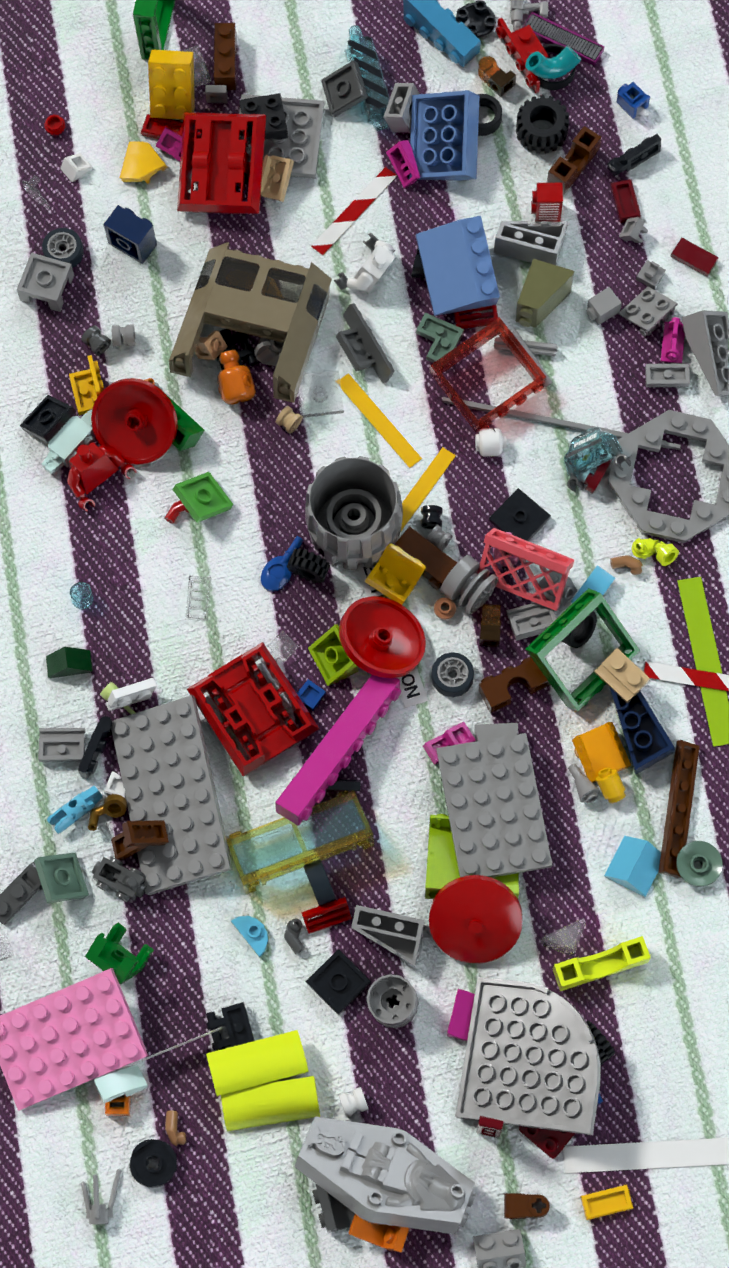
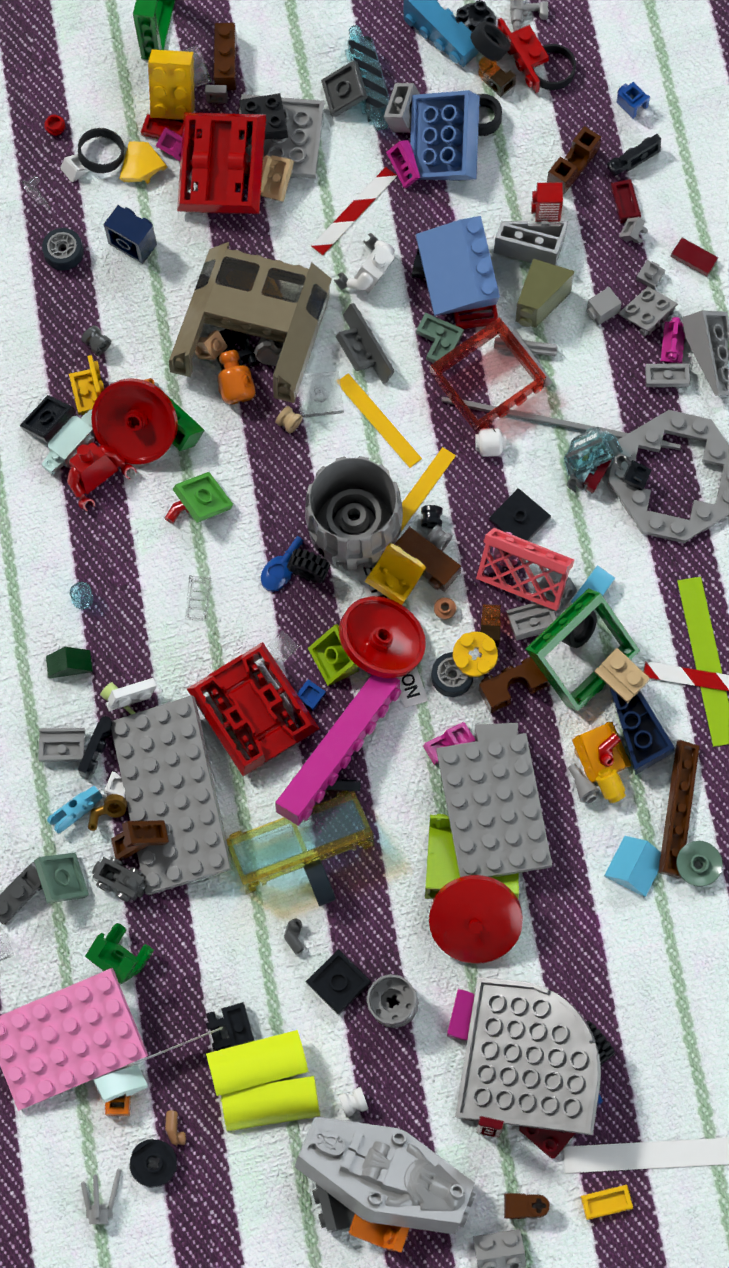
light grey panel [17,253,74,312] -> none
light grey wheel [112,324,135,347] -> none
medium azure plate [231,916,268,958] -> none
red tile [301,897,352,934] -> none
light grey wedge [351,905,425,967] -> none
light grey wheel [440,555,499,614] -> none
black tyre [516,95,569,154] -> none
tile [522,12,605,66] -> none
teal cylinder [525,46,582,79] -> none
clear slope [541,918,586,957] -> none
neon yellow arch [553,936,651,991] -> none
medium nougat arm [610,555,643,575] -> none
neon yellow arm [631,538,679,566] -> none
none -> black tyre [78,128,124,173]
none -> yellow plate [453,632,498,677]
none -> black tyre [470,21,510,62]
none -> red arm [598,733,621,767]
none -> black tile [622,460,652,490]

